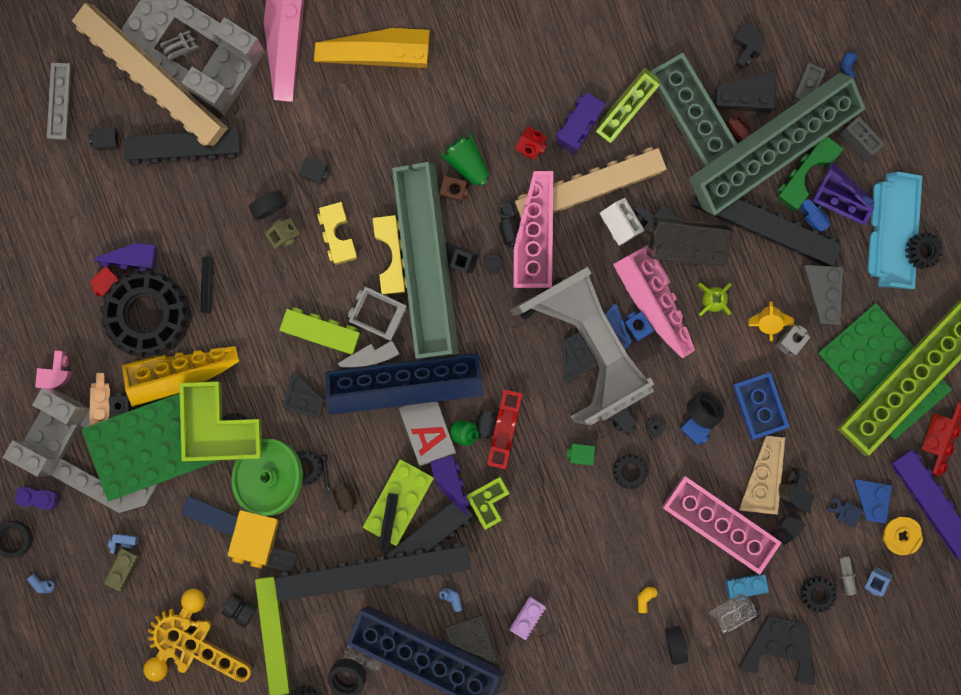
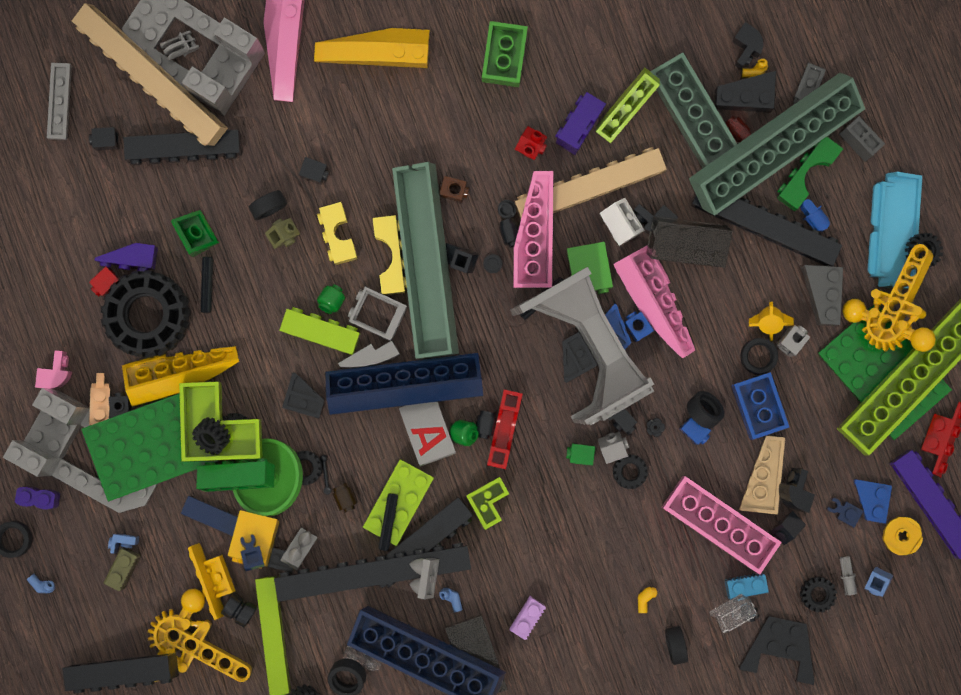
dark purple slope [430,455,469,514] -> none
green cone [439,132,490,186] -> none
lime piece [697,283,731,317] -> none
dark purple wedge [813,161,875,226] -> none
blue arm [840,52,857,79] -> none
none -> black brick [62,653,179,694]
none -> green slope [171,210,219,257]
none -> yellow bracket [188,543,236,620]
none -> black tyre [192,417,231,455]
none -> green brick [196,459,275,492]
none -> dark blue plate [240,534,265,571]
none -> light grey tile [280,528,318,570]
none -> green head [317,284,345,314]
none -> light grey tile [409,558,440,599]
none -> bright green brick [482,21,528,87]
none -> bright green brick [566,242,613,294]
none -> light grey brick [598,432,629,464]
none -> black tyre [740,338,778,375]
none -> yellow arm [742,58,768,78]
none -> yellow piece [842,244,936,352]

